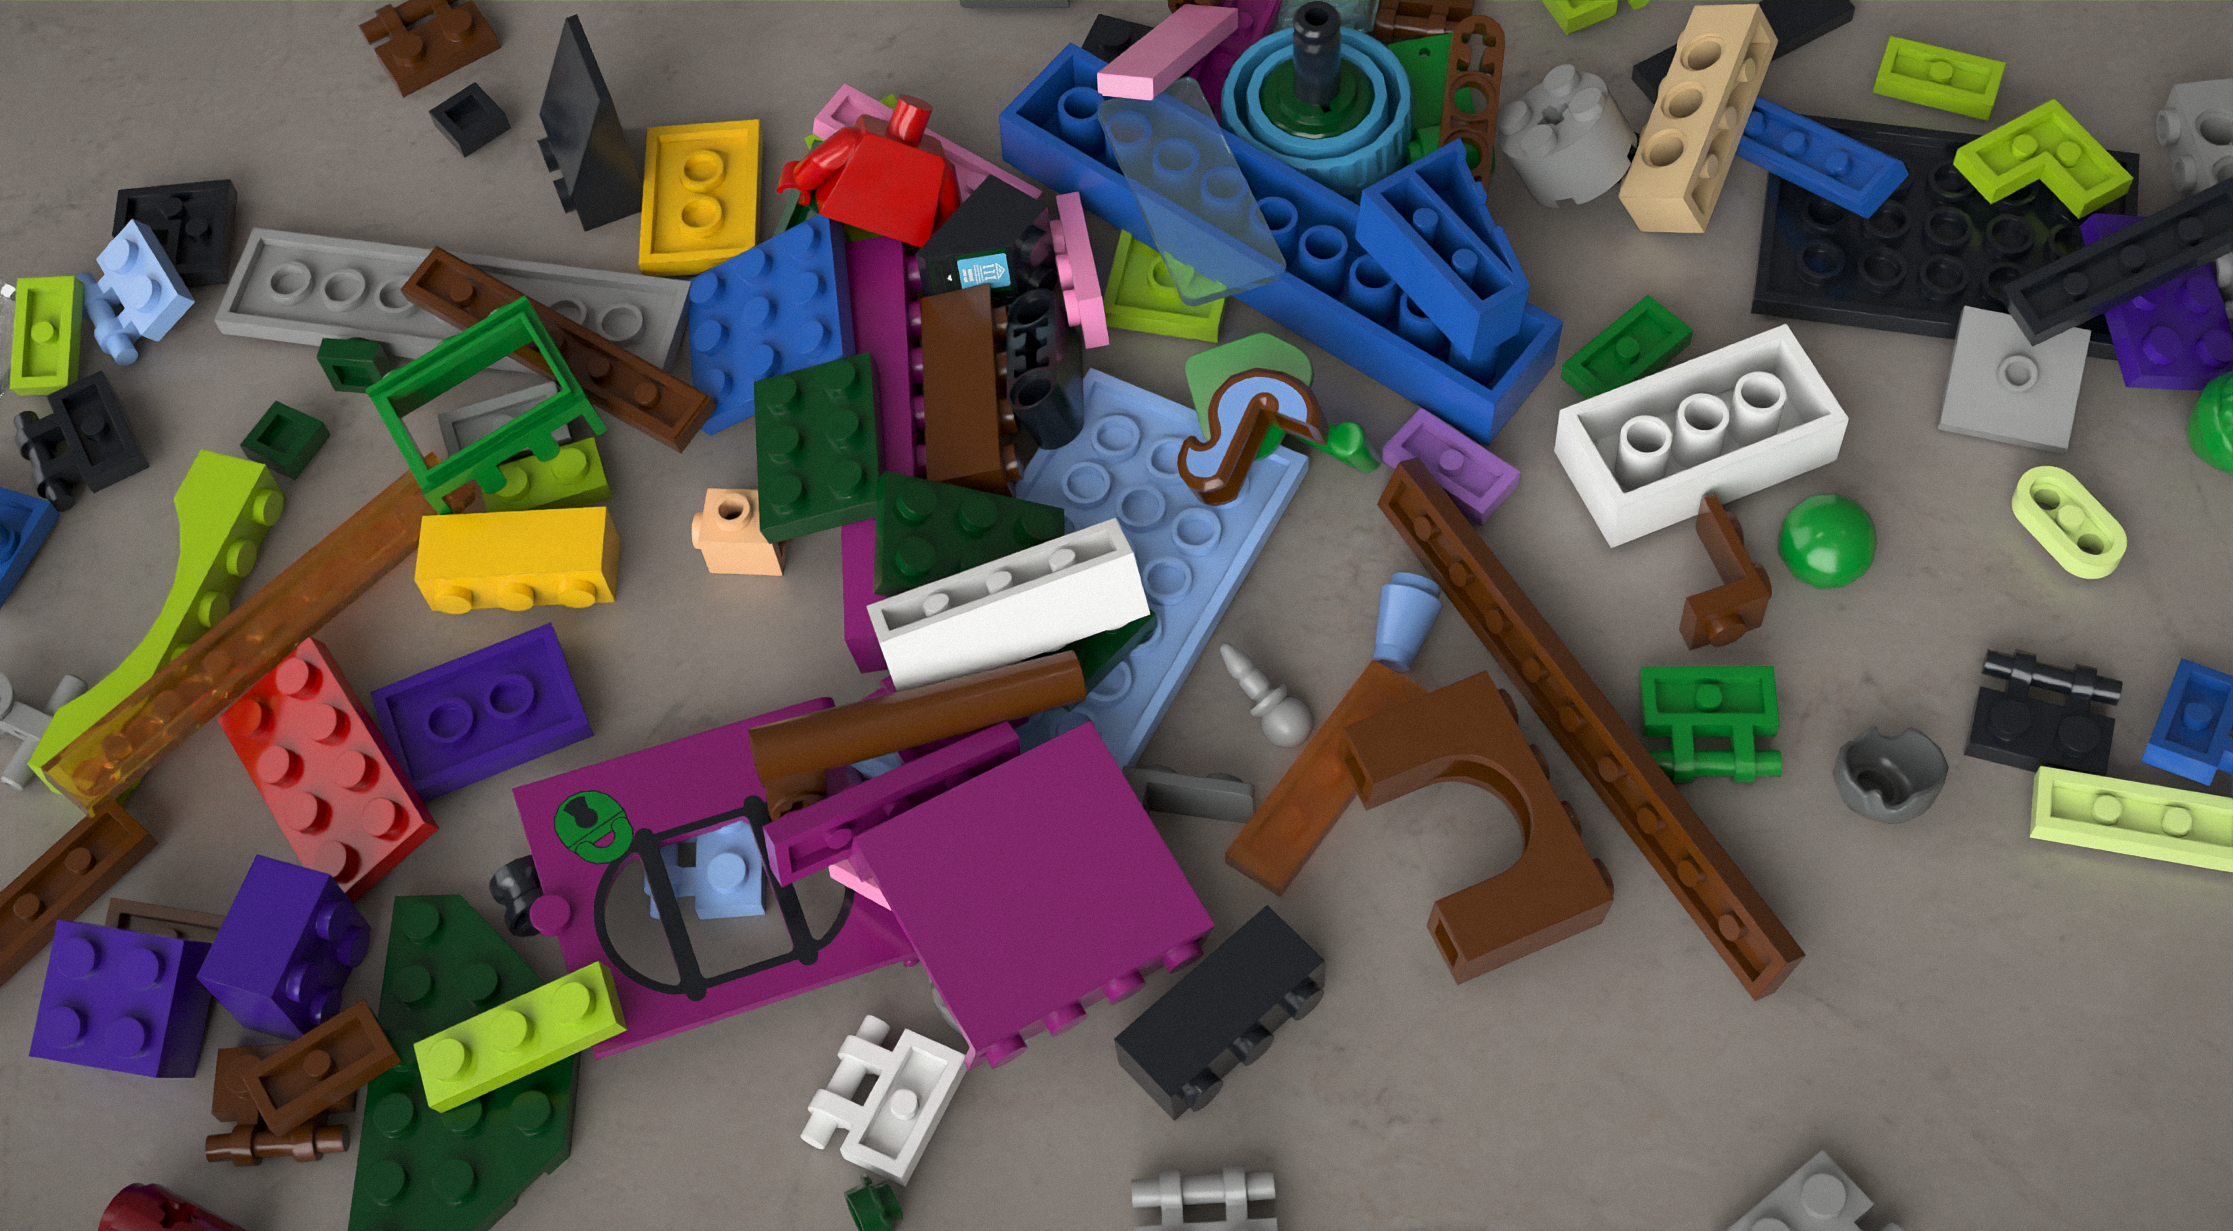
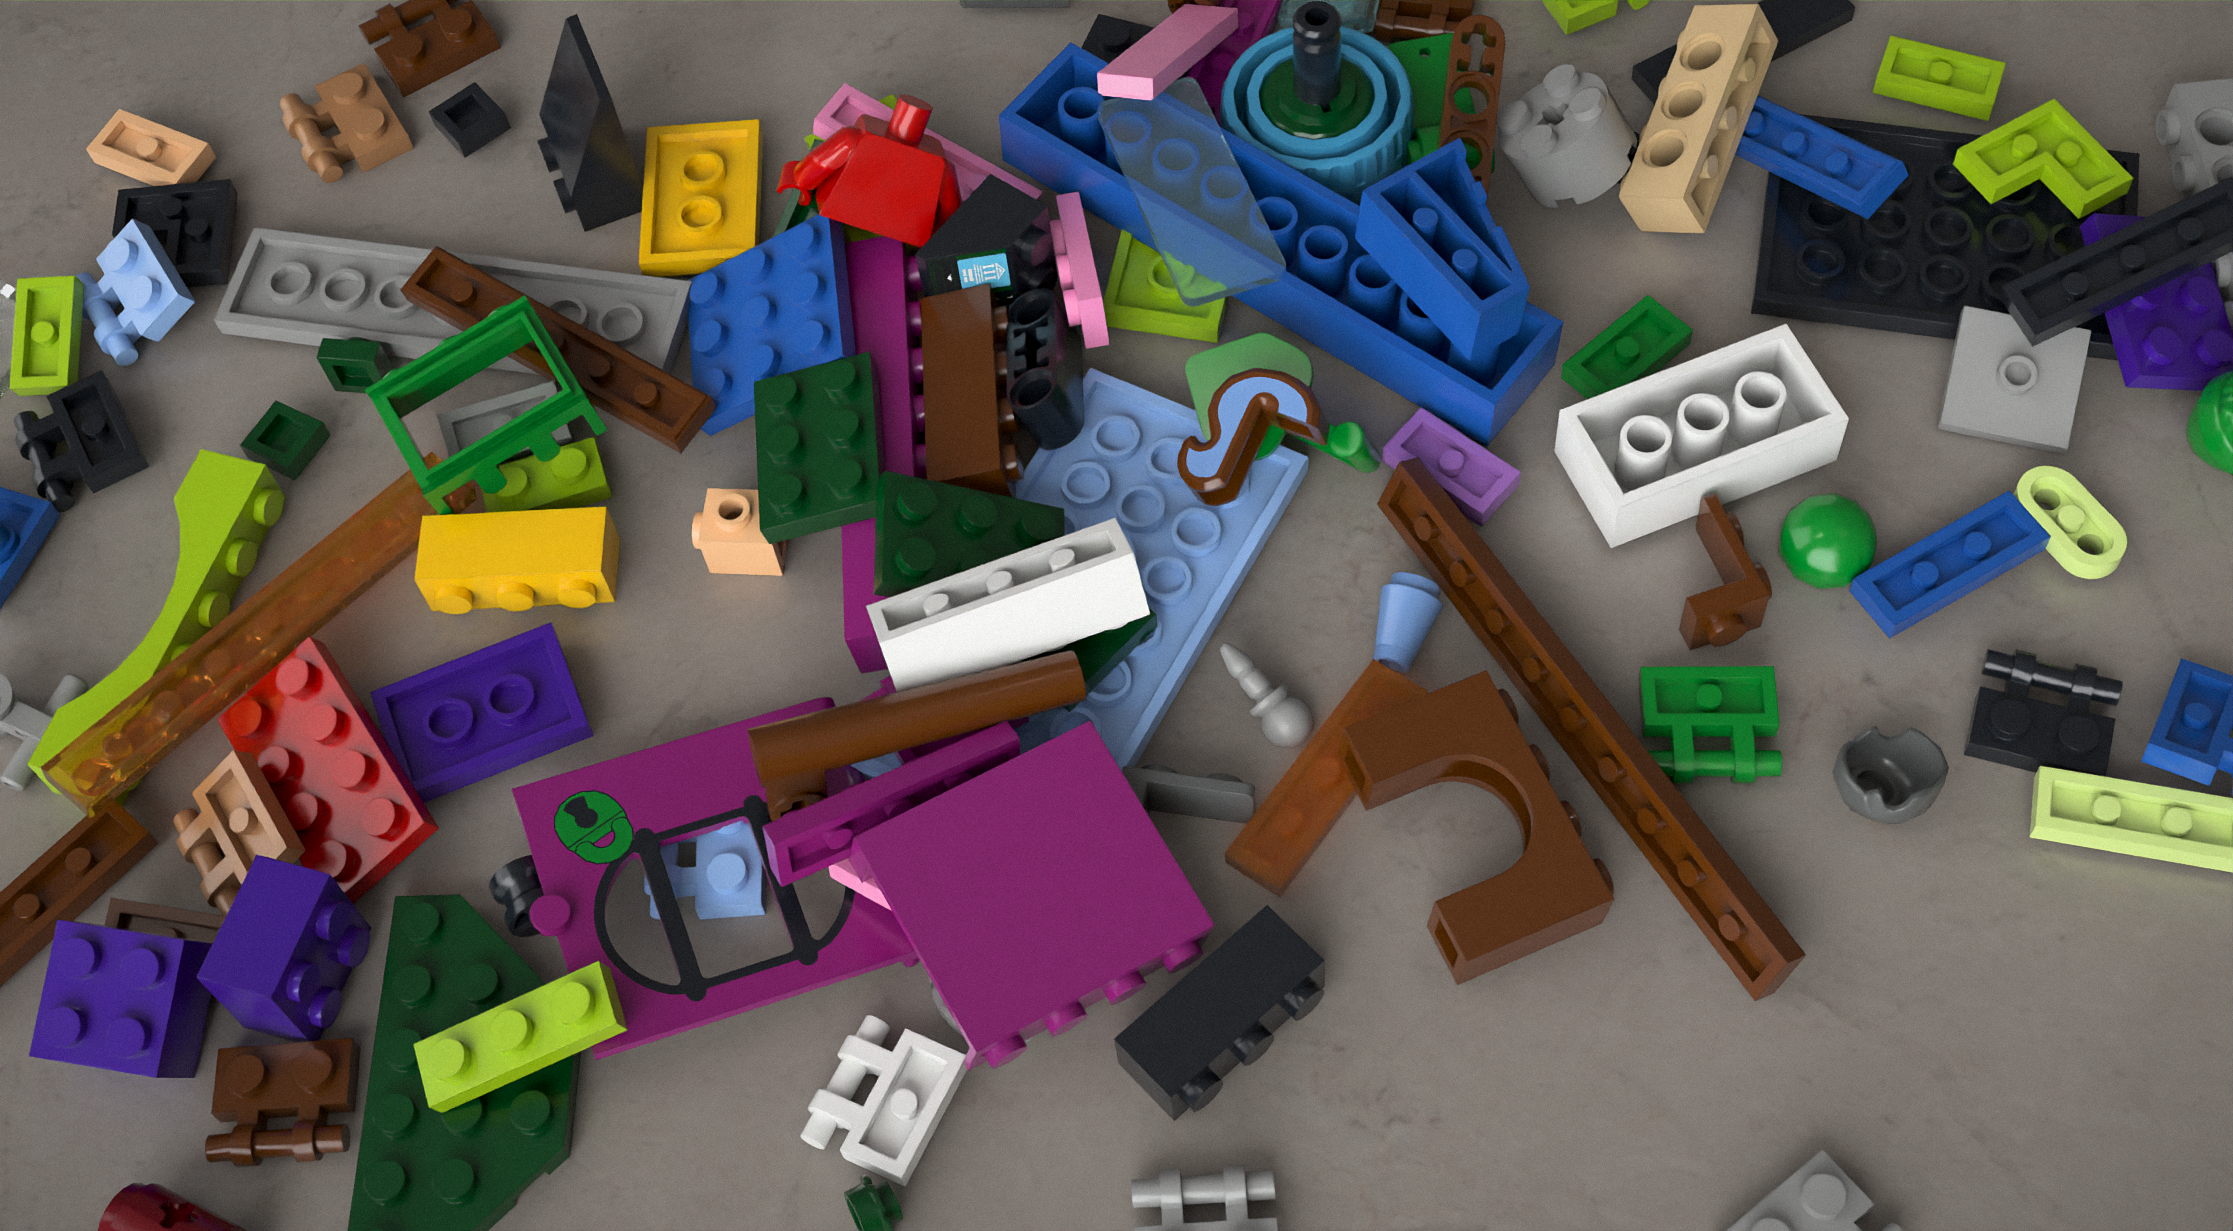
reddish brown plate [240,999,402,1138] -> none
none -> light nougat plate [86,109,216,186]
none -> medium nougat plate [173,750,306,916]
none -> medium nougat plate [280,63,414,183]
none -> blue plate [1849,491,2051,639]

